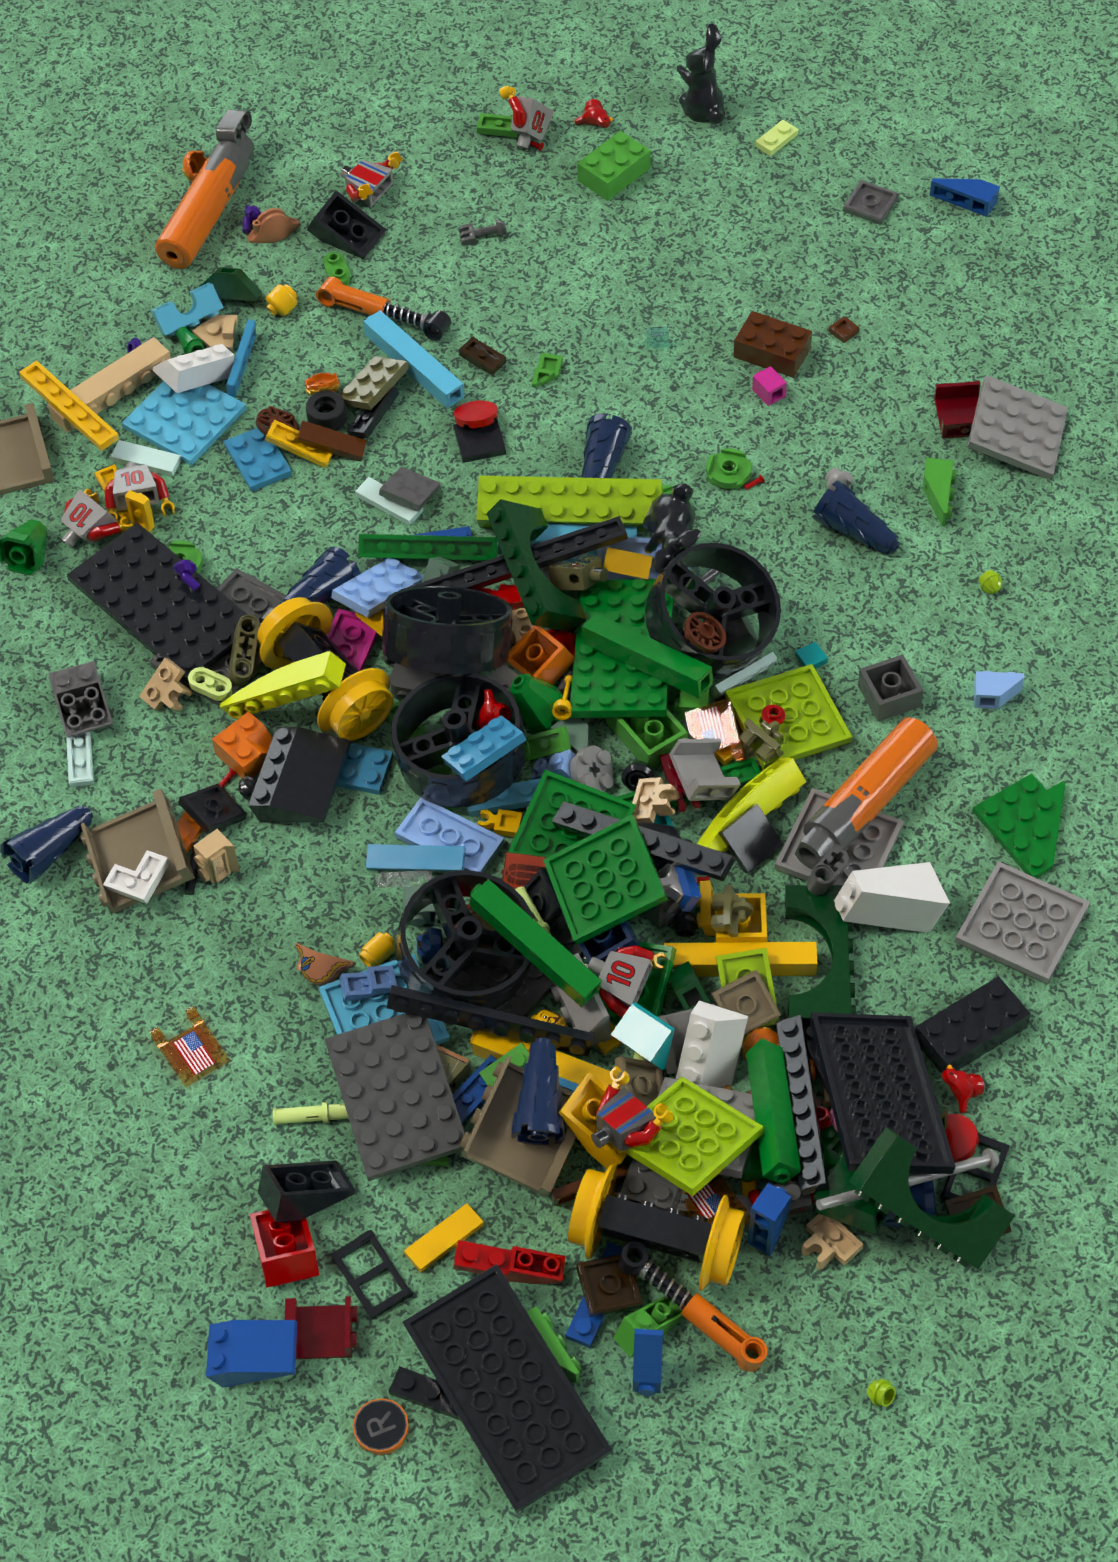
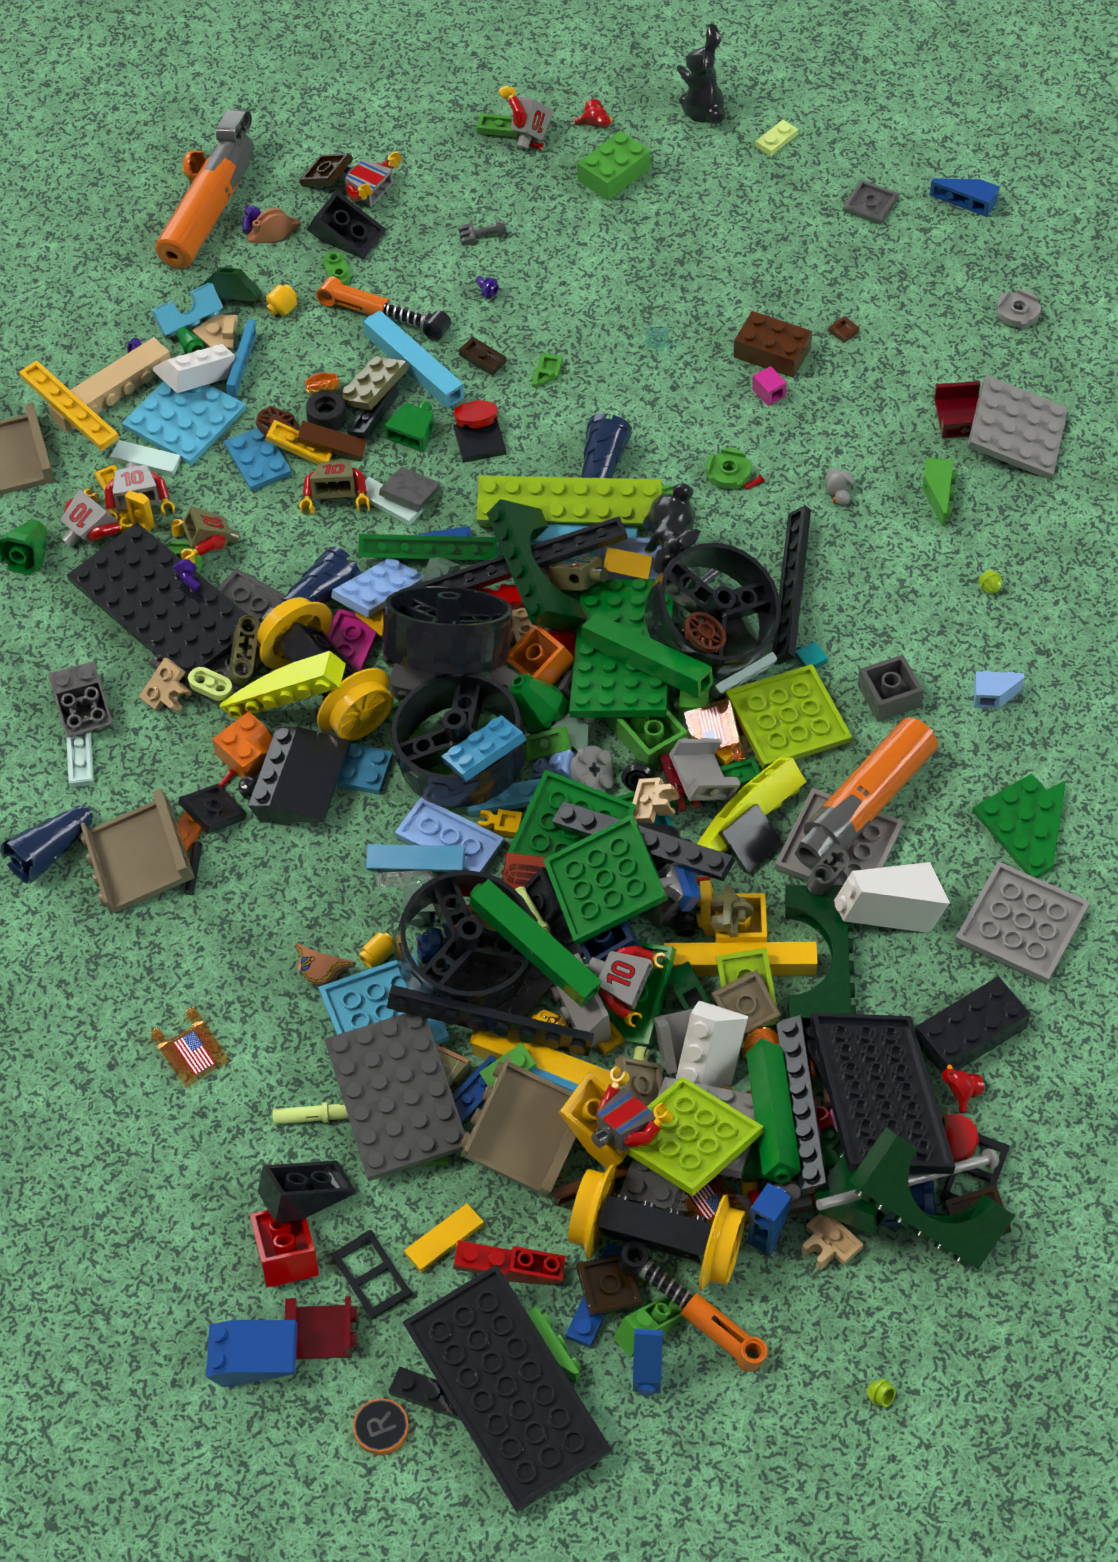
white plate [103,850,171,904] -> none
tan window [193,829,240,884] -> none
medium blue slope [340,965,397,1001] -> none
red animal [476,689,511,730] -> none
dark blue cone [511,1038,565,1145] -> none
yellow hinge [552,675,573,720] -> none
slope [611,1002,675,1070] -> none
olive hips [739,718,784,763] -> none
red plate [761,705,786,725] -> none
dark blue cone [812,480,900,555] -> none
none -> torso [171,506,240,564]
none -> dark brown tile [299,153,353,187]
none -> torso [299,460,370,515]
none -> green torso [384,401,435,452]
none -> dark purple plate [475,276,499,299]
none -> black plate [772,505,811,665]
none -> light grey plate [997,289,1041,329]

